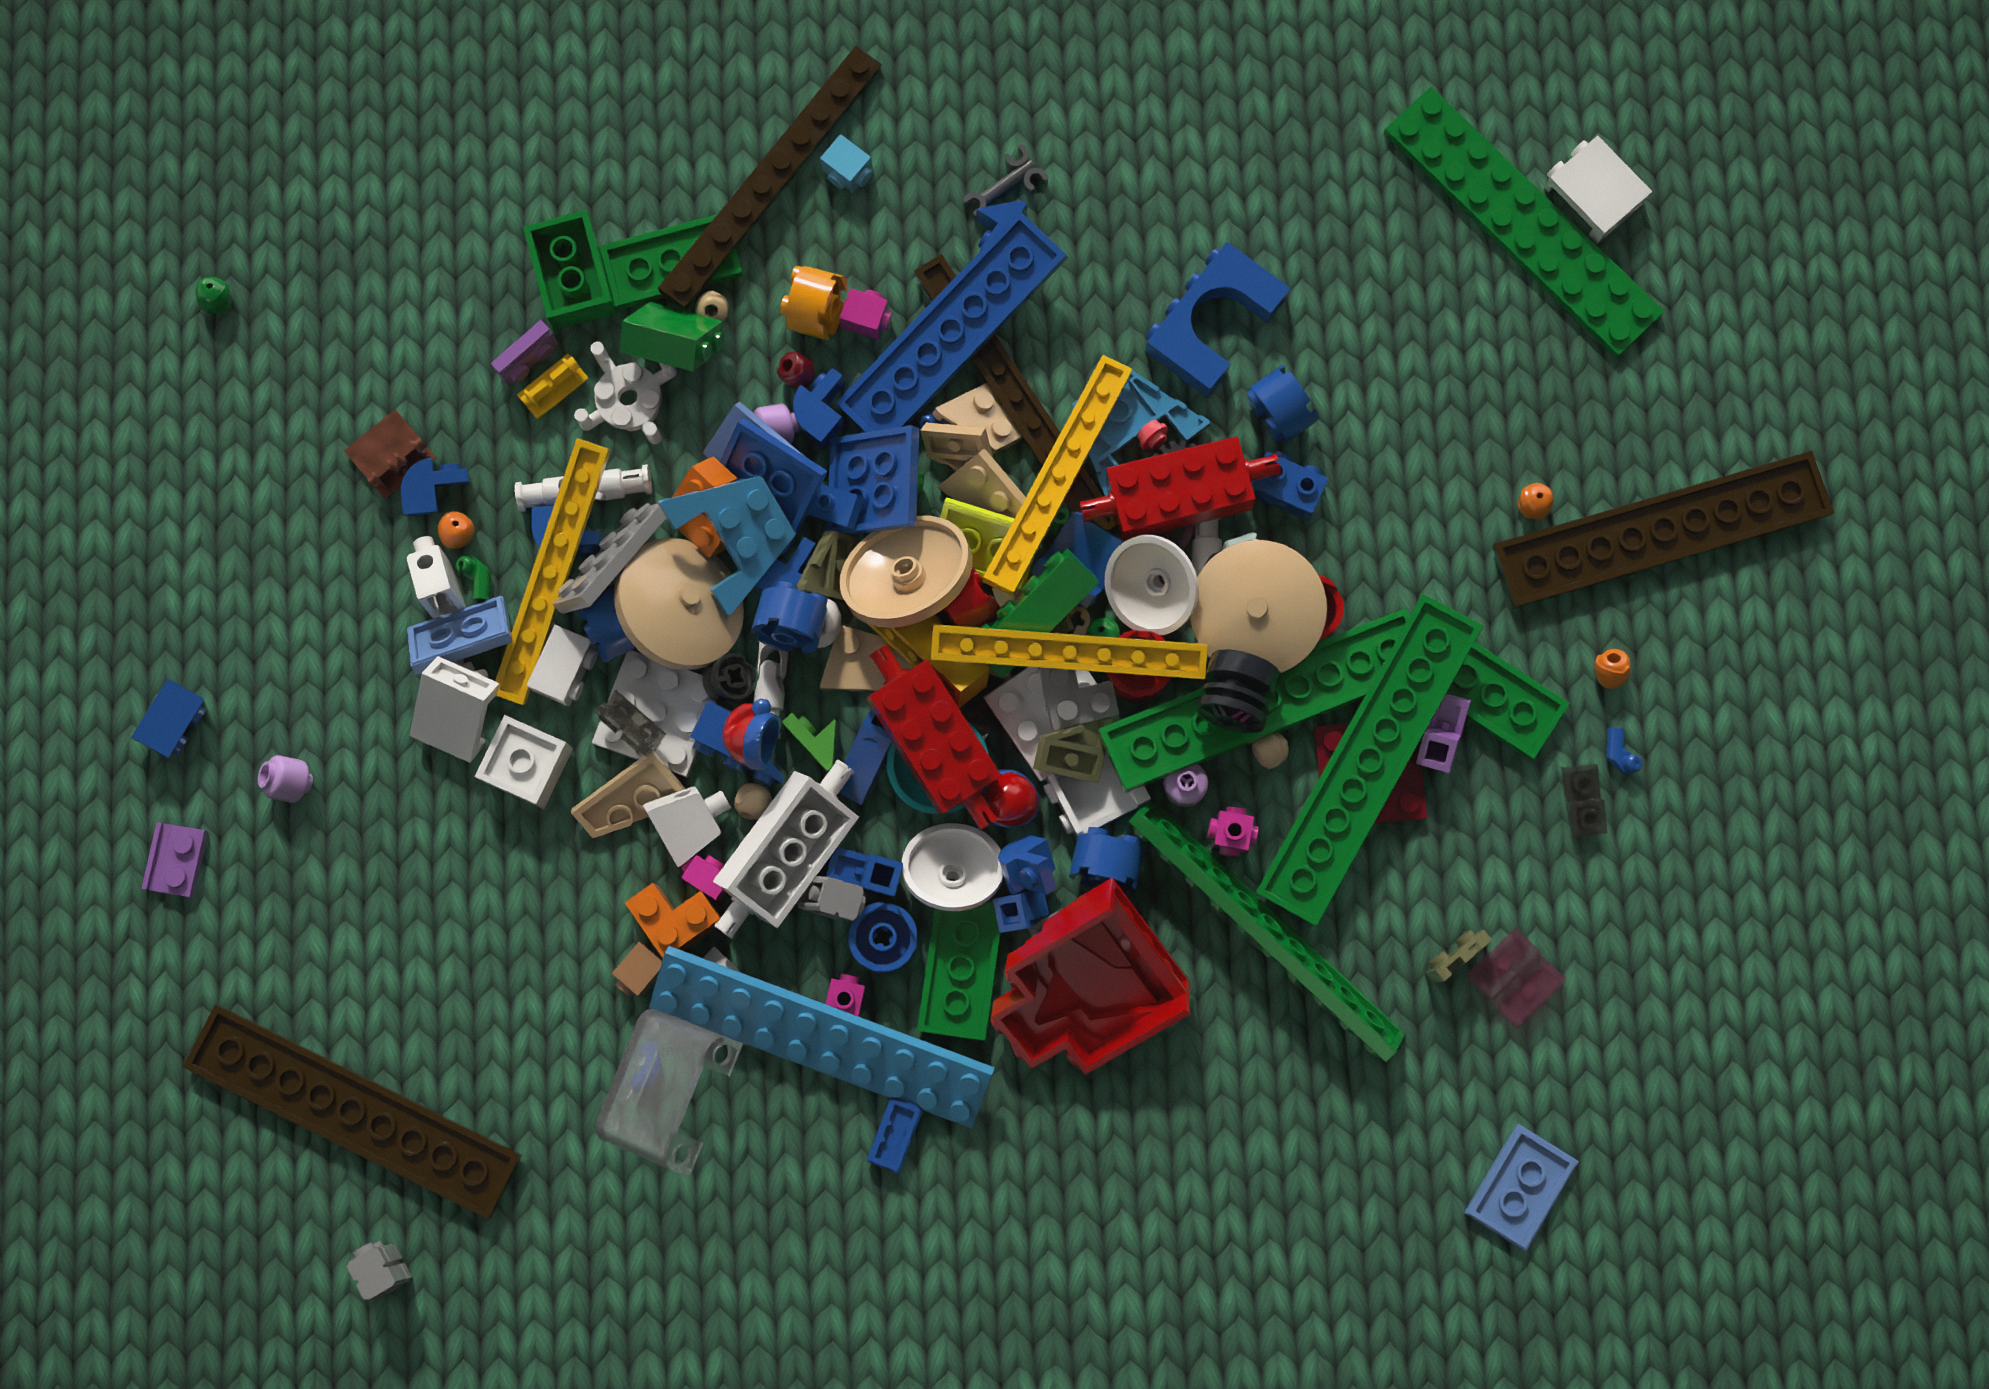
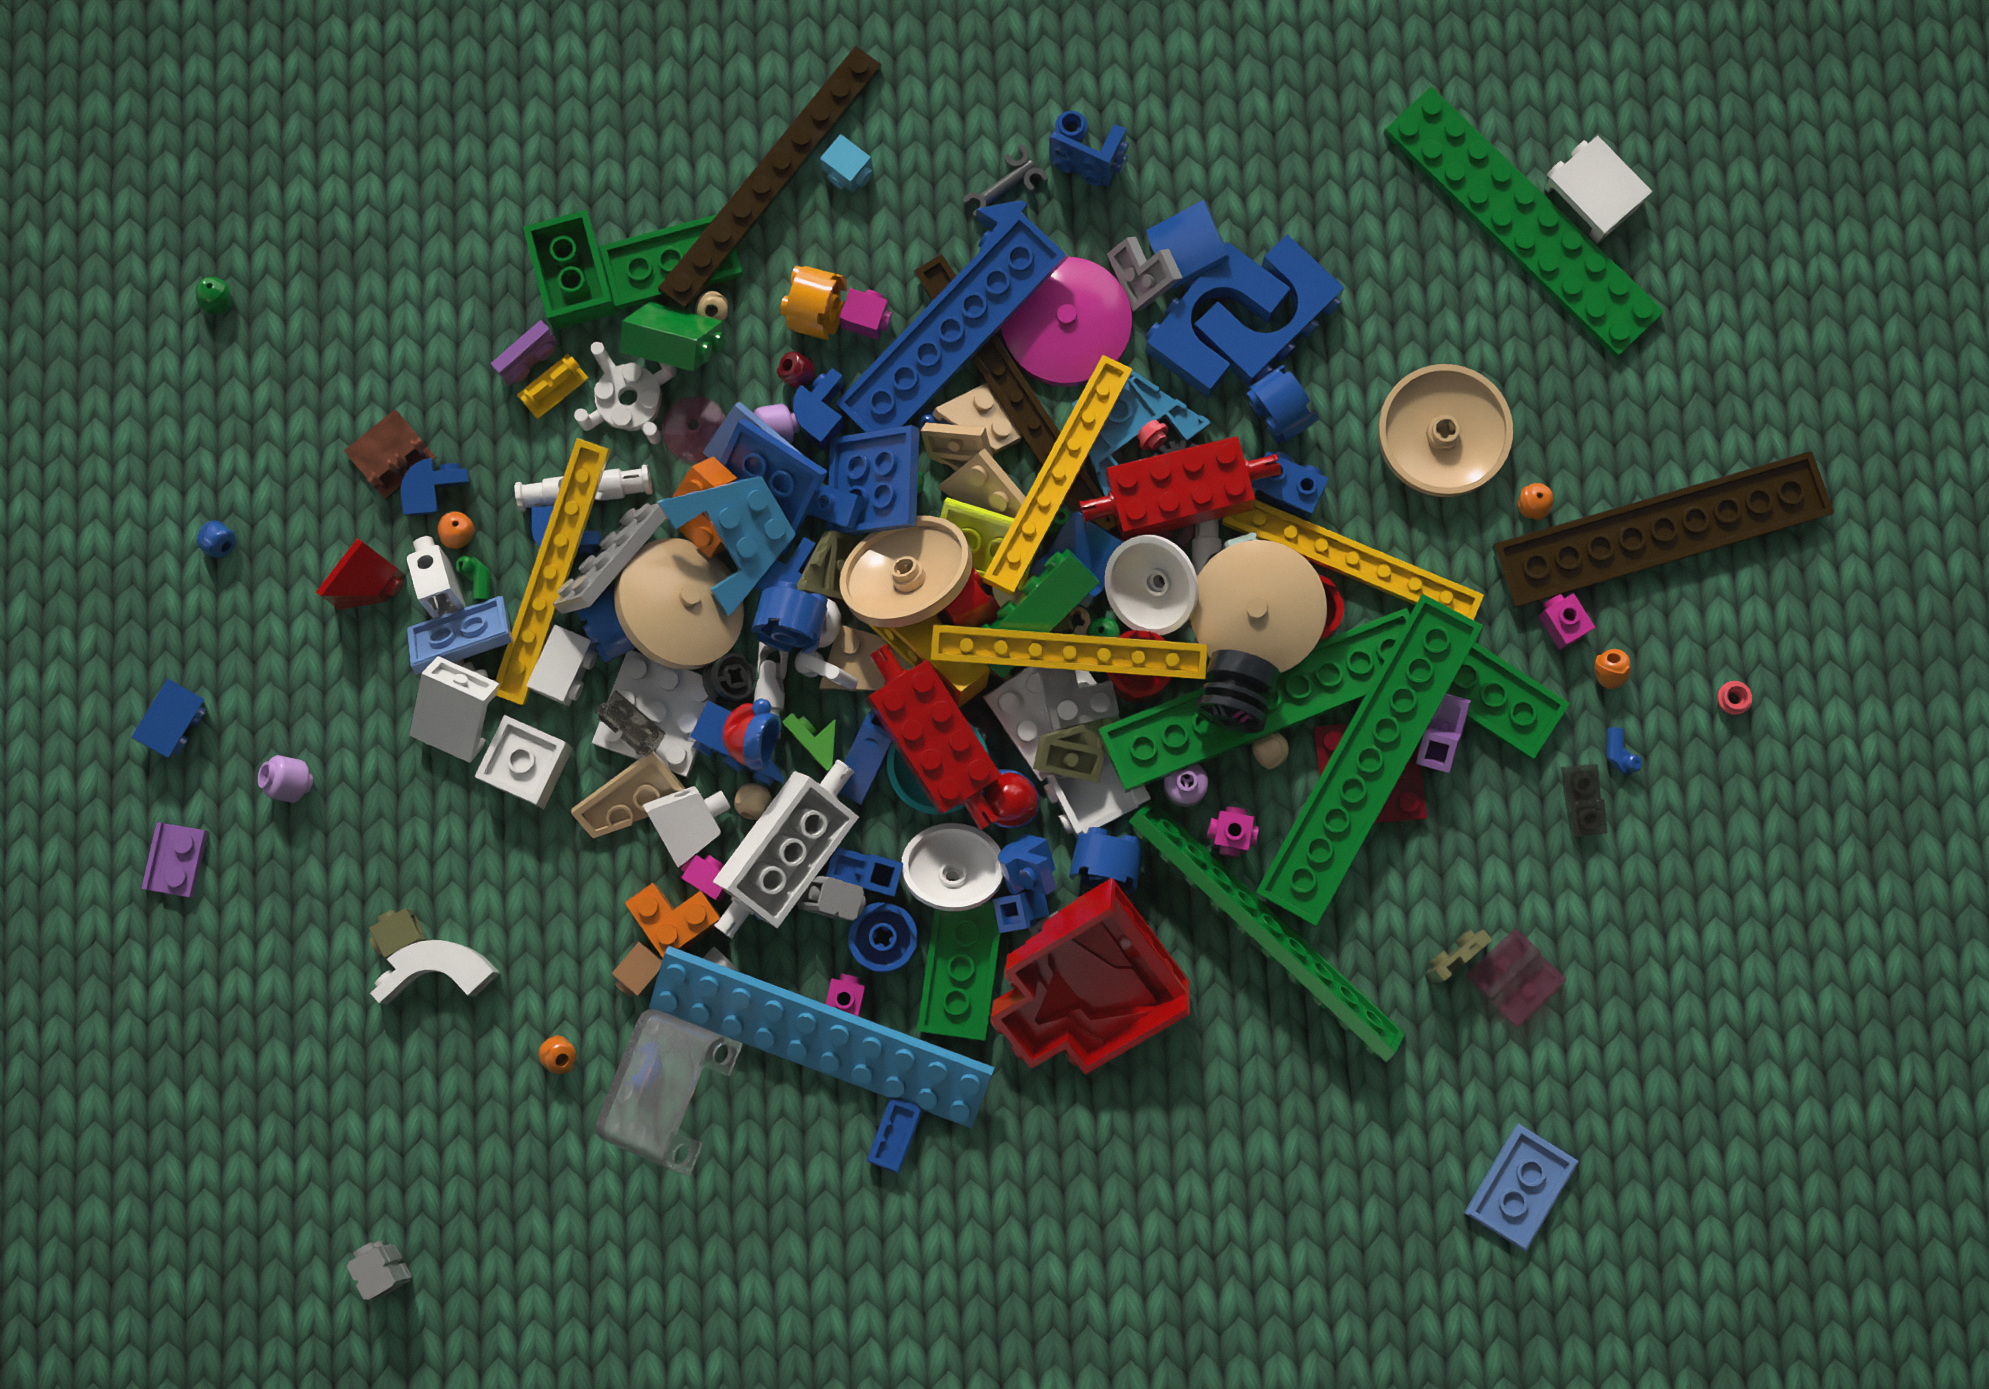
dark brown plate [182,1004,523,1219] -> none
none -> blue piece [196,520,237,558]
none -> red slope [316,538,406,610]
none -> olive brick [369,908,429,959]
none -> white arch [370,940,500,1005]
none -> orange piece [538,1035,577,1074]
none -> clear pink dish [662,396,726,461]
none -> white piece [795,650,858,690]
none -> dark pink dish [1001,257,1132,387]
none -> blue bracket [1049,124,1129,188]
none -> blue plate [1055,111,1088,142]
none -> light grey plate [1107,237,1182,312]
none -> blue slope [1146,199,1230,290]
none -> blue arch [1193,234,1344,387]
none -> yellow plate [1222,500,1484,620]
none -> tan dish [1377,364,1513,497]
none -> dark pink brick [1538,593,1595,650]
none -> coral plate [1717,681,1752,715]

